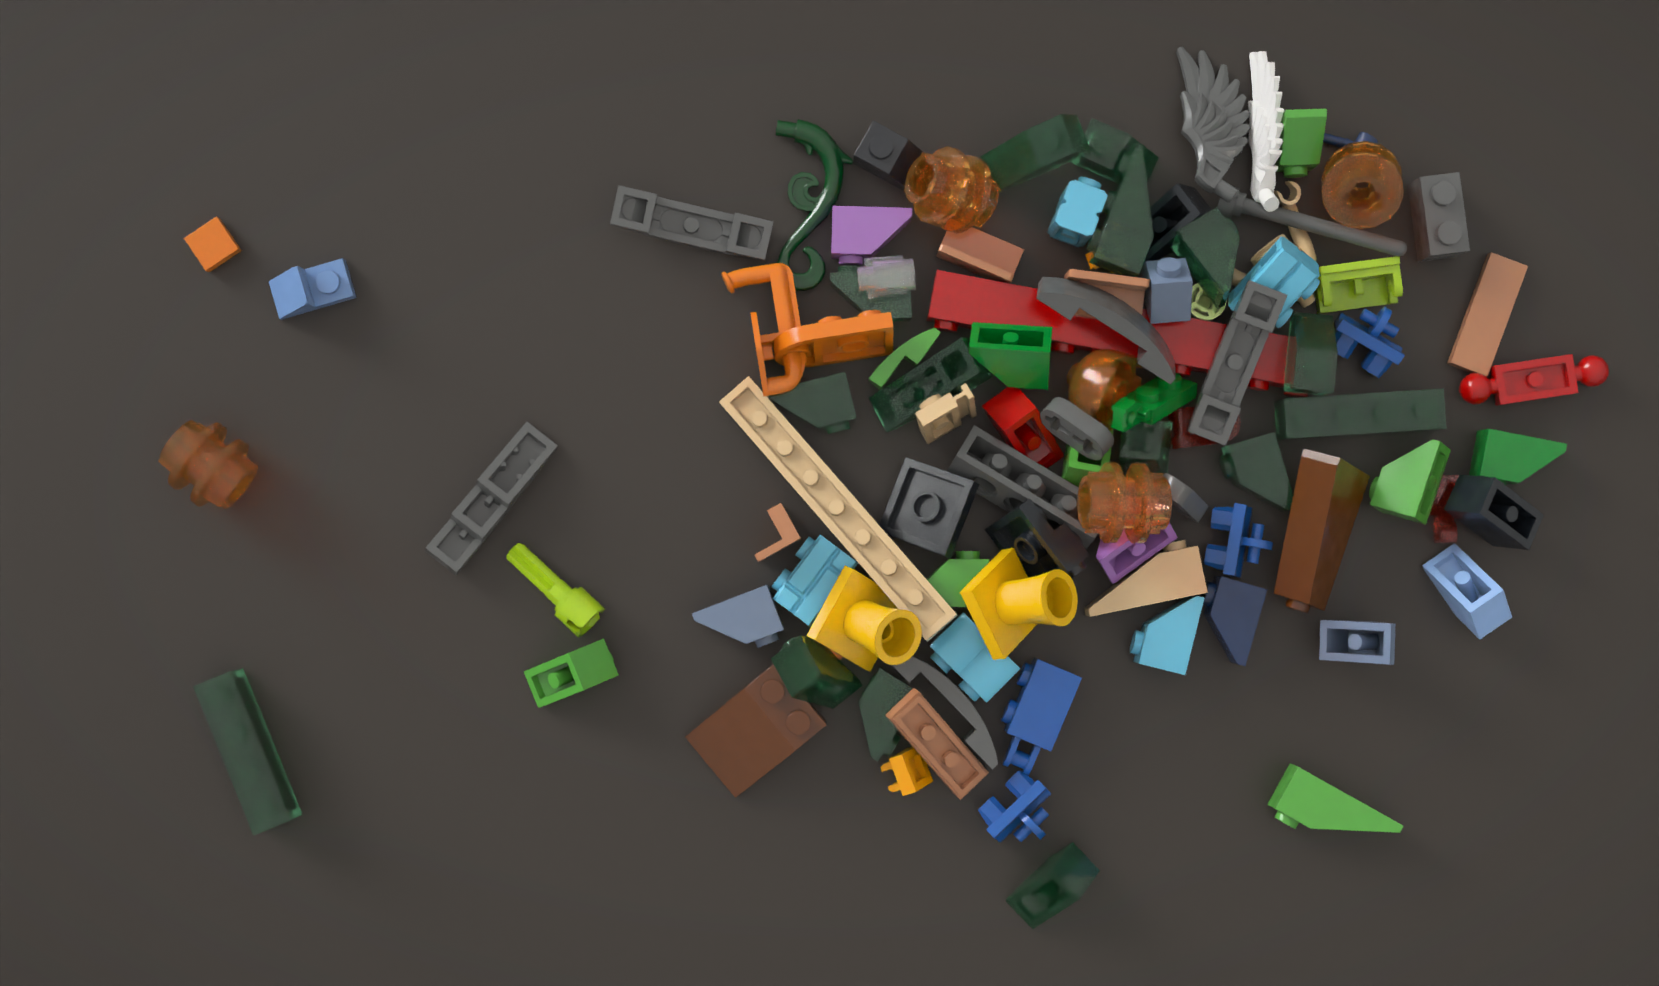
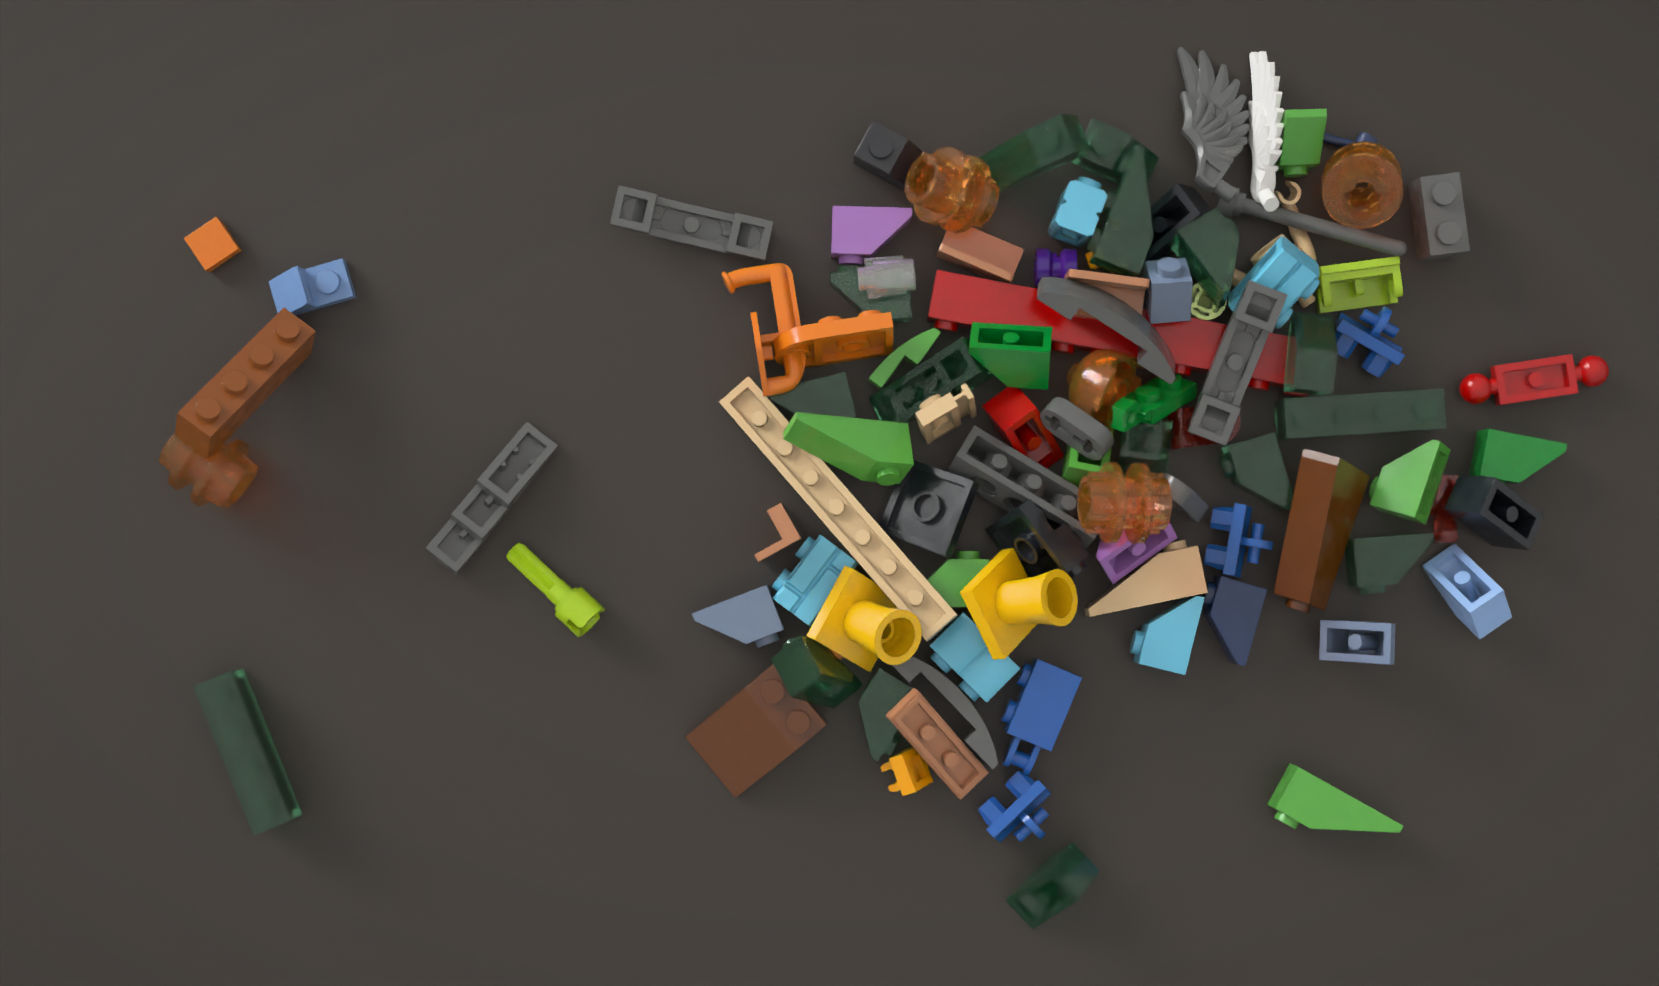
bright green slope [524,638,619,708] -> none
dark green plant [775,119,853,291] -> none
nougat tile [1447,252,1528,377] -> none
none -> dark orange brick [175,308,316,459]
none -> bright green slope [783,412,914,486]
none -> dark purple wheel [1034,248,1077,288]
none -> clear green slope [1345,533,1434,594]

